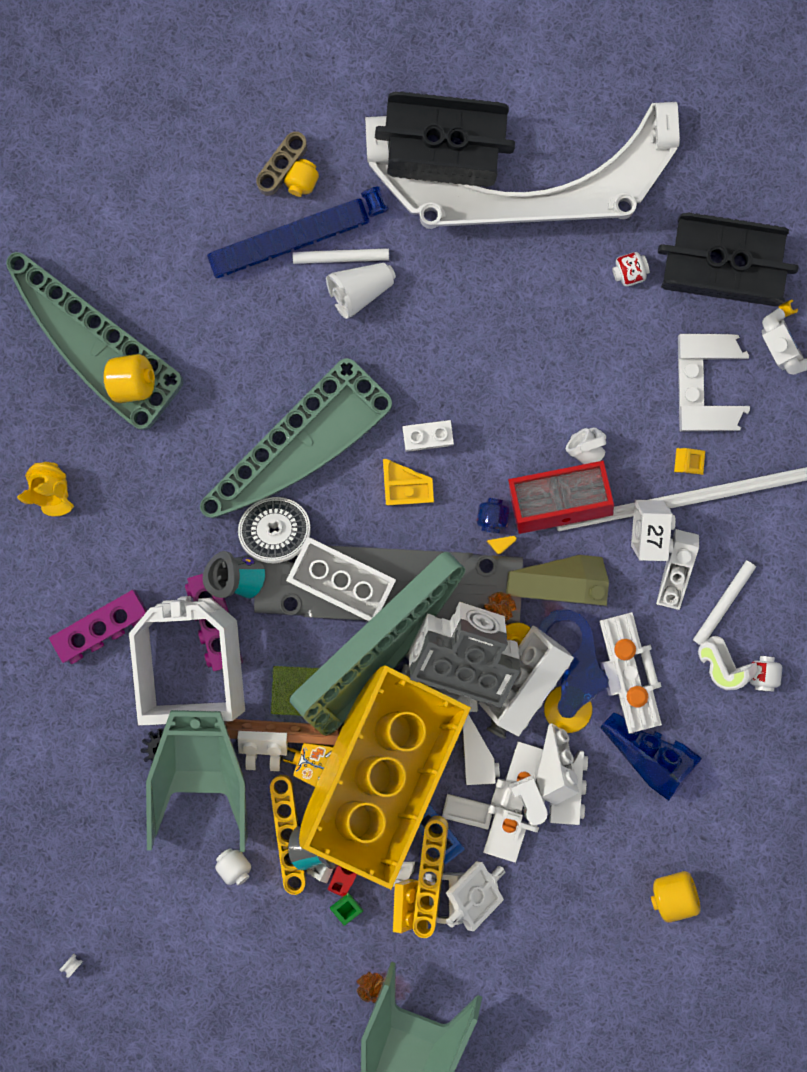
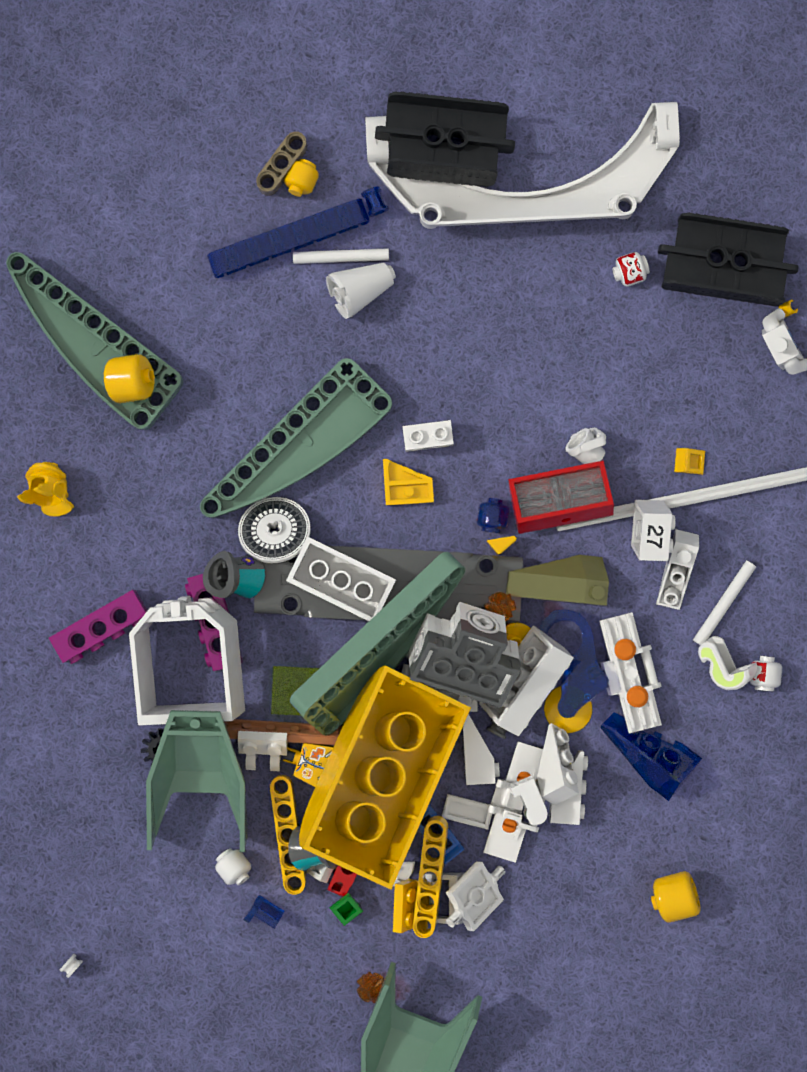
white wedge [678,334,750,432] -> none
none -> clear blue tile [243,895,285,929]

